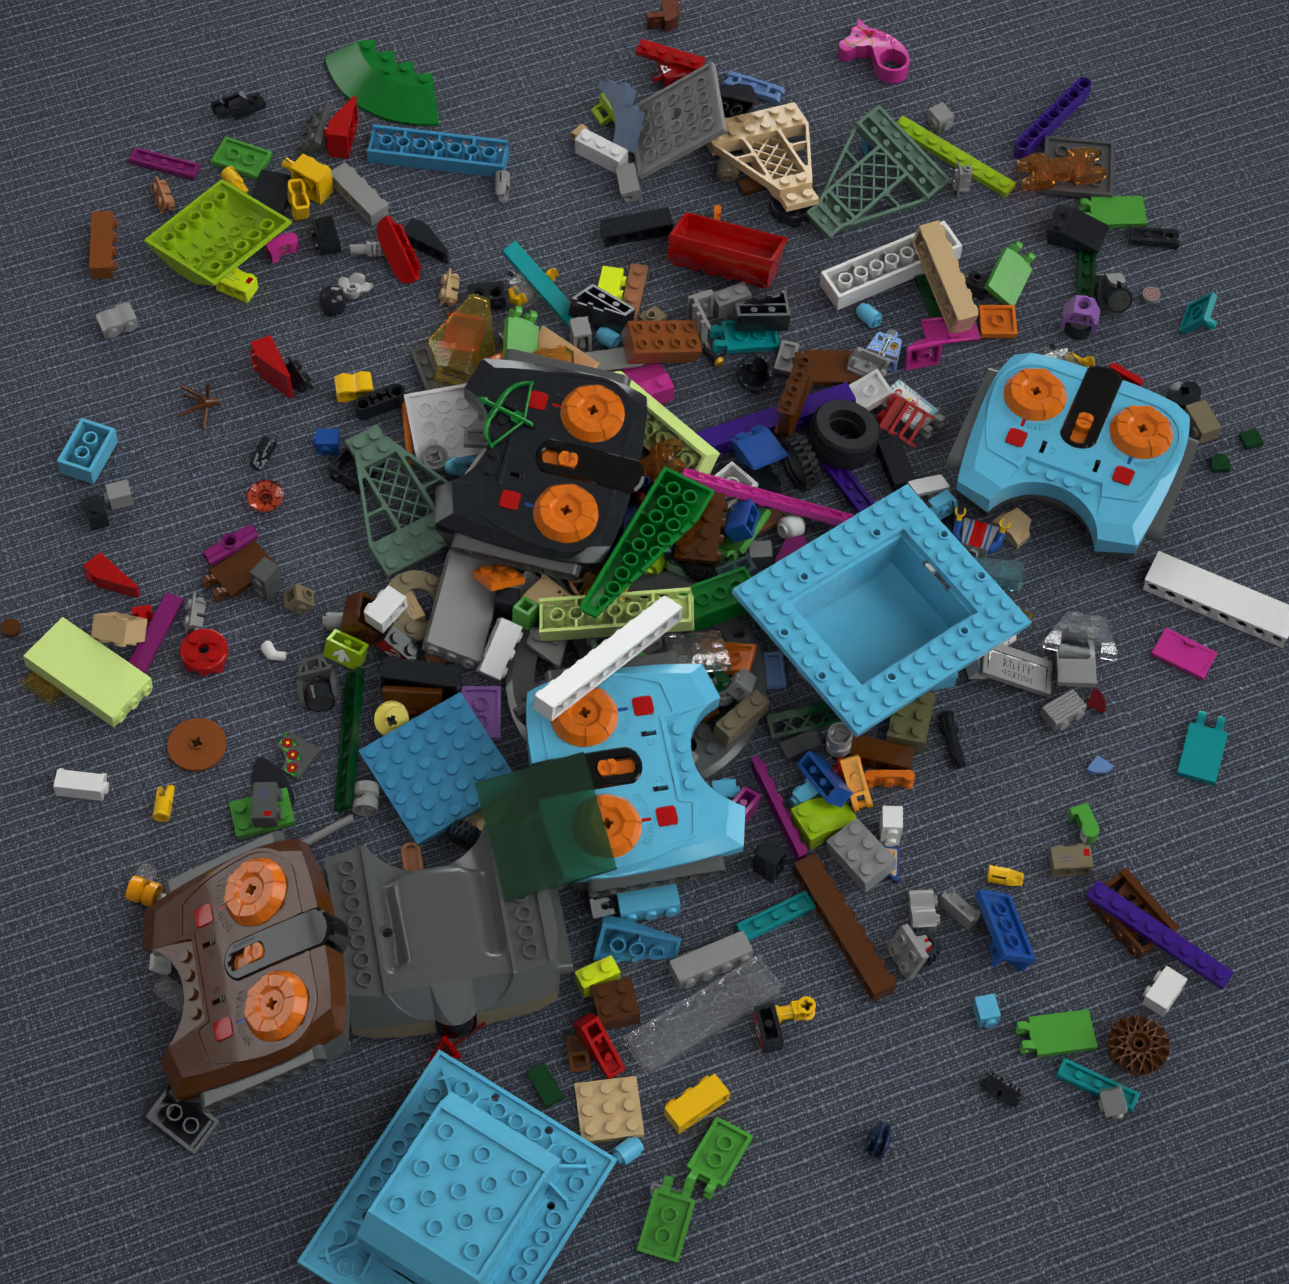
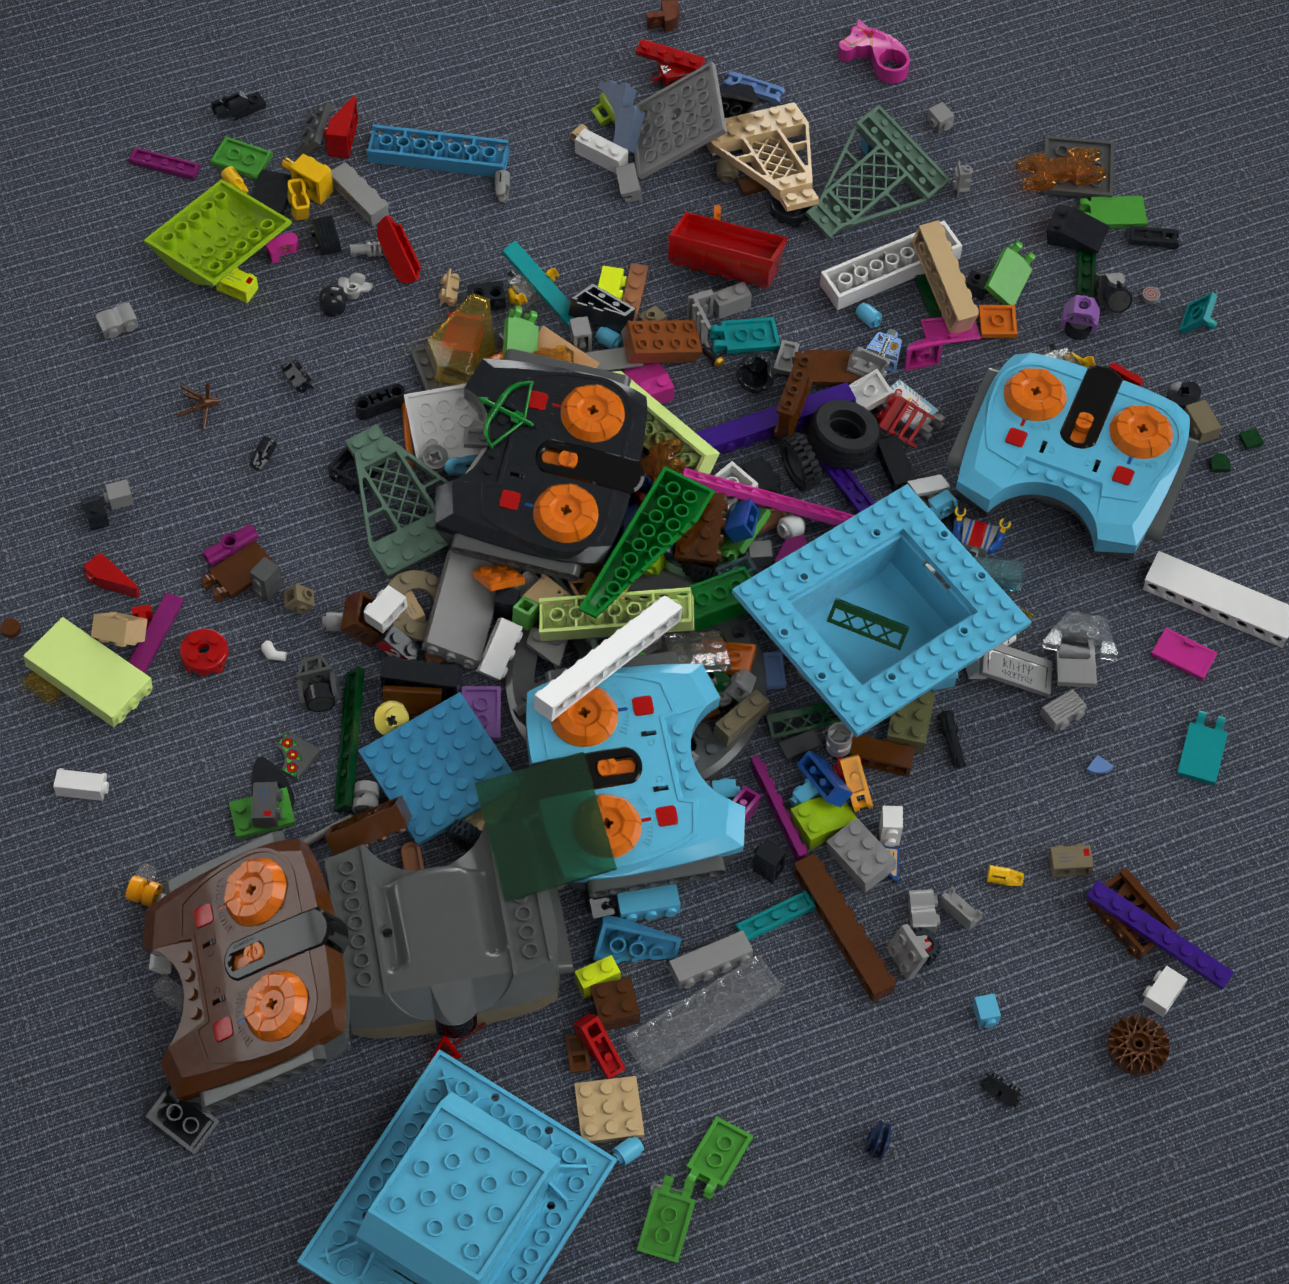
medium azure brick [57,418,118,484] -> none
dark orange brick [89,211,118,279] -> none
nougat hinge [151,176,175,214] -> none
yellow hinge [152,785,175,822] -> none
dark orange piece [167,718,227,772] -> none
light grey hinge [183,593,206,634] -> none
clear red dish [247,480,284,512] -> none
red slope [249,335,293,398] -> none
blue brick [312,428,340,455] -> none
lime brick [323,629,369,670] -> none
green brick [325,39,439,126] -> none
yellow brick [334,371,373,402] -> none
black slope [404,217,449,264] -> none
dark green tile [526,1062,564,1108] -> none
black brick [600,207,674,247] -> none
yellow brick [664,1073,730,1134] -> none
blue slope [730,425,788,470] -> none
black wedge [732,290,791,331] -> none
black brick [753,1003,784,1054] -> none
yellow connector [775,996,816,1023] -> none
orange plate [864,770,915,789] -> none
lime plate [897,116,1016,198] -> none
blue plate [975,889,1036,972] -> none
tan slope [990,508,1031,549] -> none
dark purple beam [1013,77,1092,160] -> none
bright green tile [1015,1009,1098,1058] -> none
teal tile [1055,1058,1141,1113] -> none
bright green leg [1067,803,1100,844] -> none
dark red tile [1087,688,1106,713] -> none
light grey brick [1098,1085,1128,1119] -> none
none -> reddish brown brick [325,795,412,856]
none -> dark green fence [827,598,909,650]

